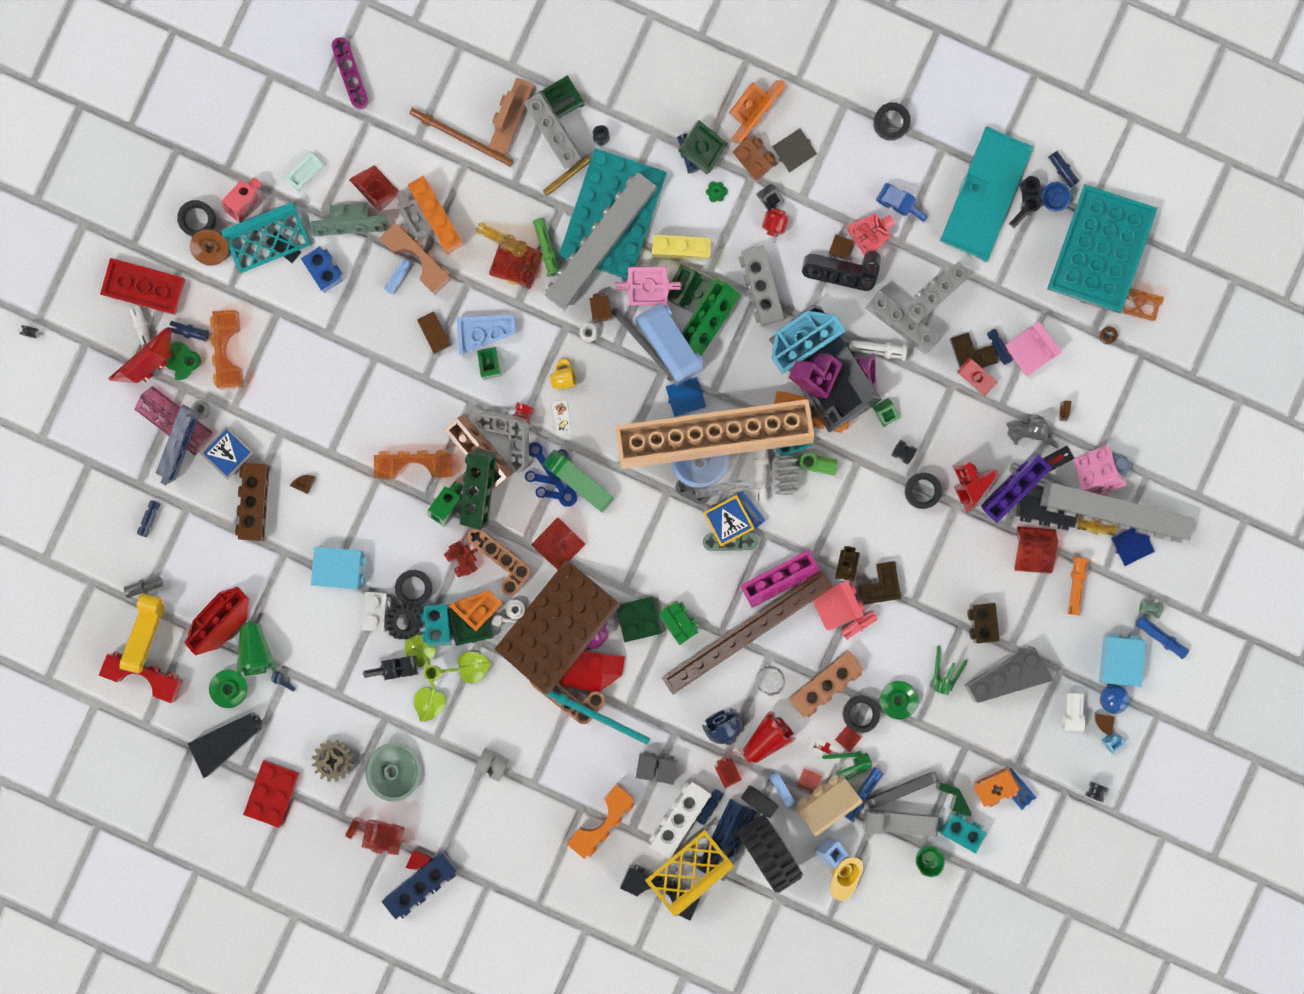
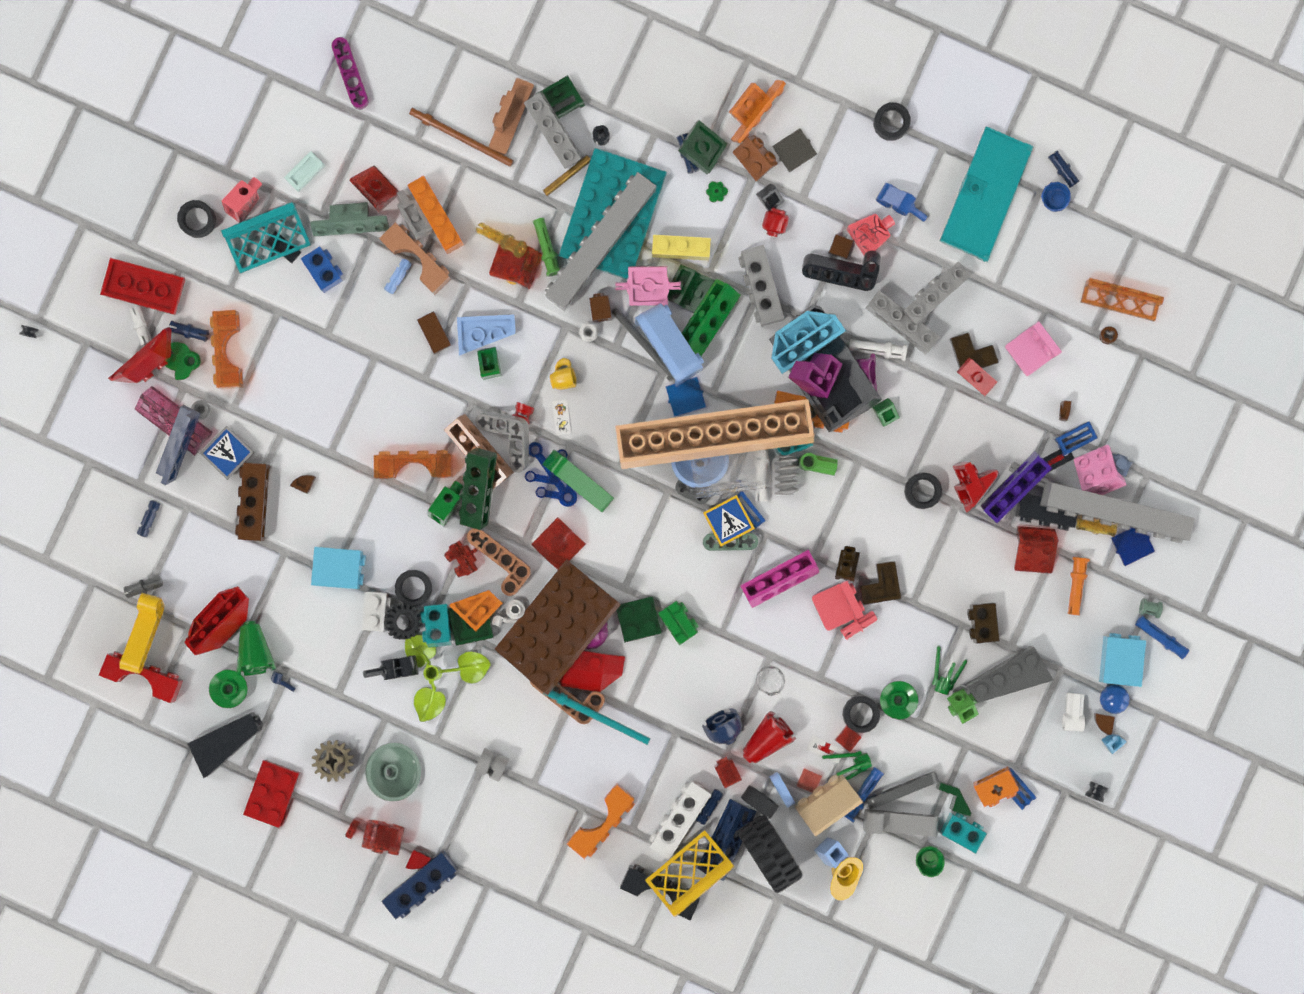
dark orange dish [190,229,229,265] -> none
dark grey piece [636,751,678,785] -> none
reddish brown plate [662,571,833,695] -> none
nougat brick [788,650,864,717] -> none
black wheel [891,439,917,465] -> none
dark blue axle [987,329,1013,365] -> none
dark grey animal [1006,415,1059,448] -> none
black beam [1009,176,1041,228] -> none
teal plate [1047,184,1158,314] -> none
none -> bright green brick [947,689,979,724]
none -> blue tile [1055,421,1098,456]

